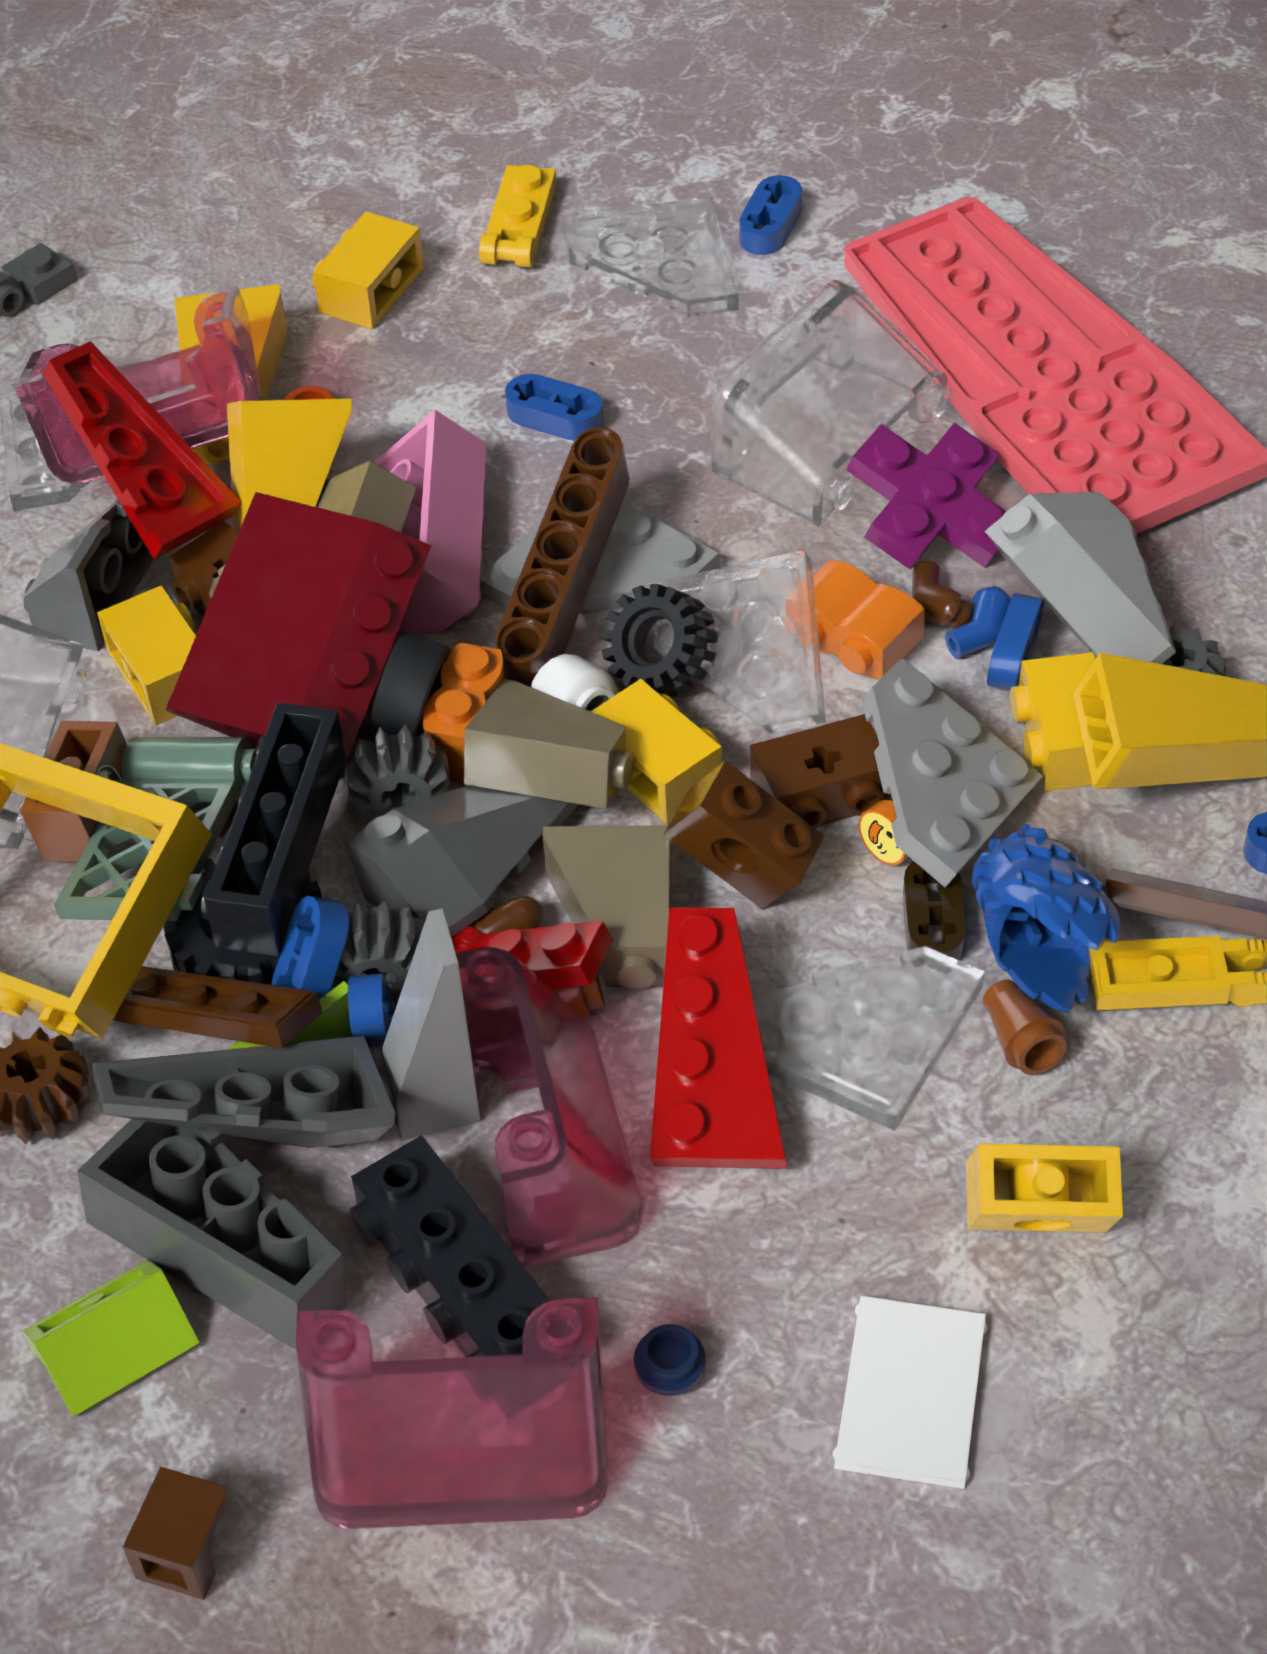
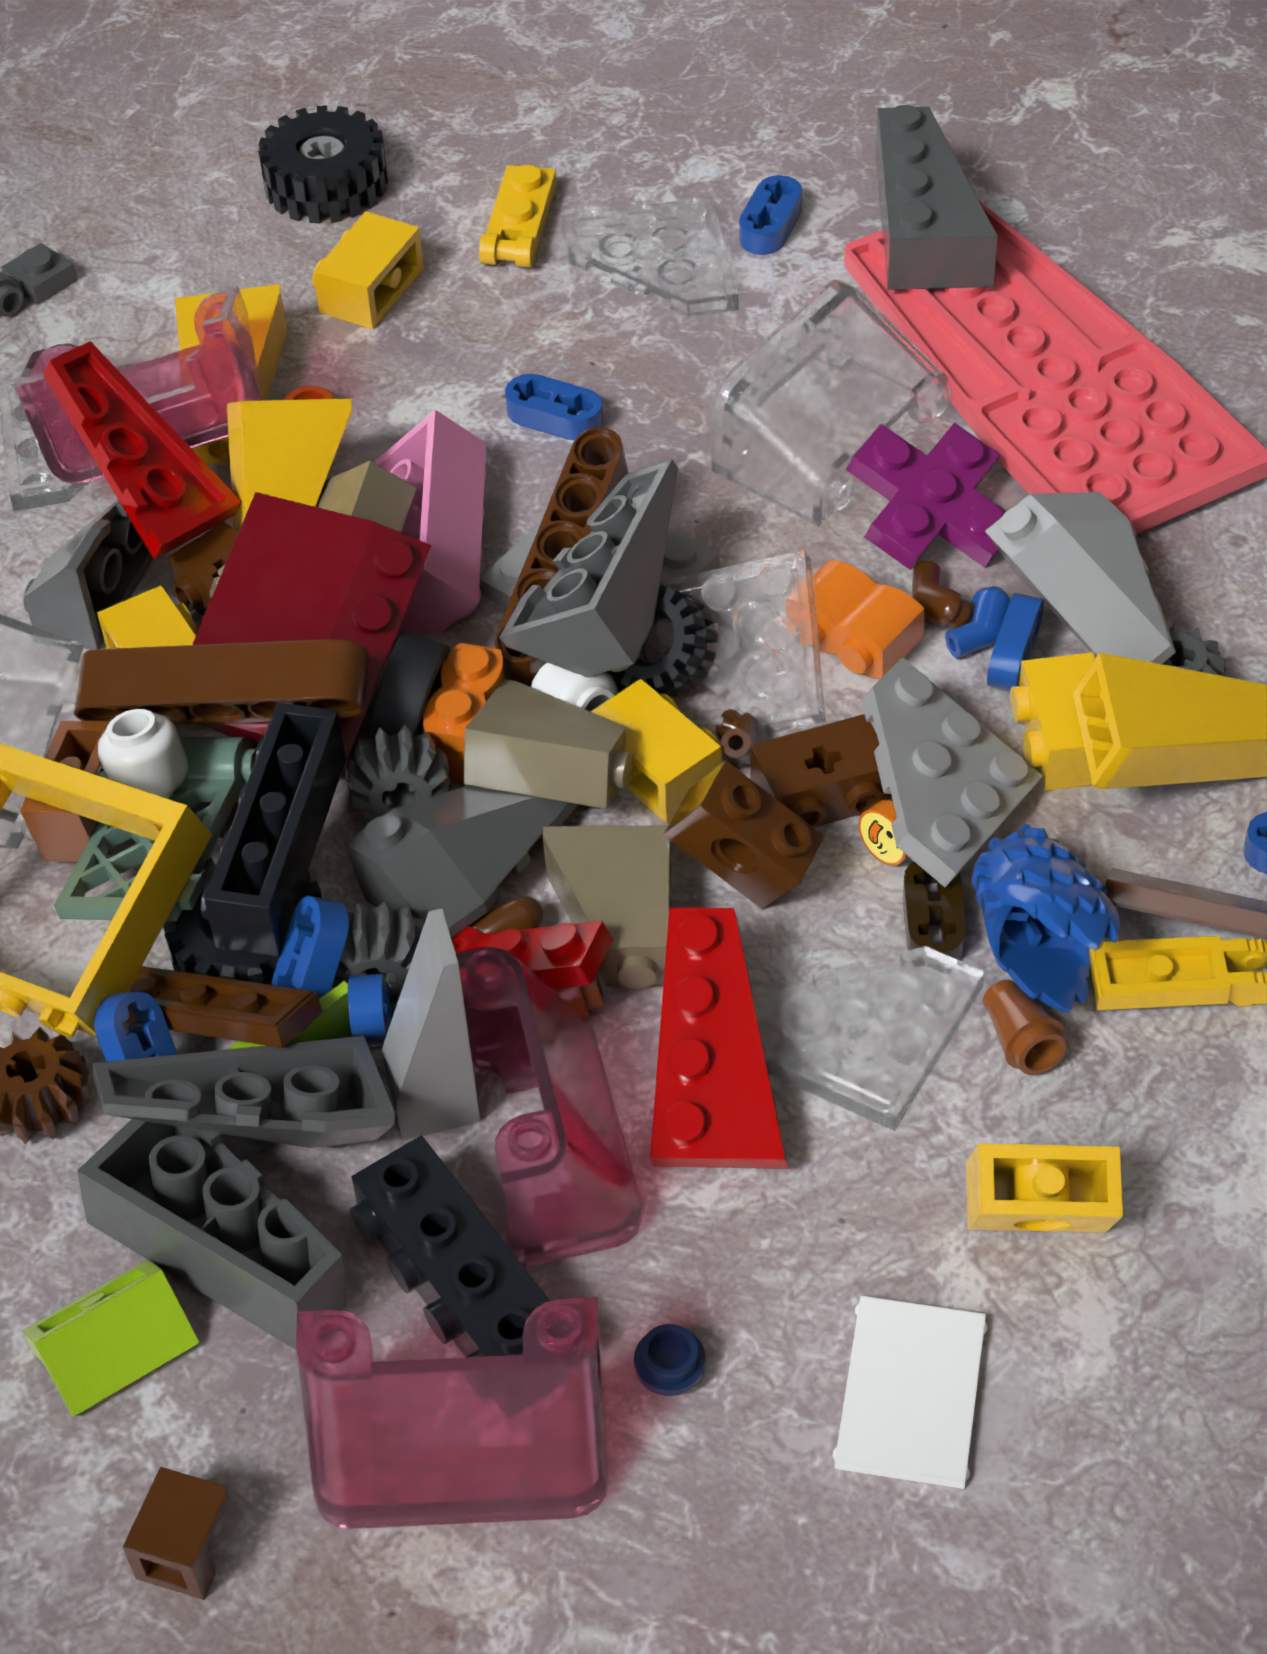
none -> reddish brown beam [74,639,369,725]
none -> blue beam [94,991,178,1062]
none -> white head [98,709,188,799]
none -> black bush [258,105,388,224]
none -> dark grey wedge [499,459,678,677]
none -> reddish brown arm [716,709,758,766]
none -> dark grey wedge [876,105,998,290]

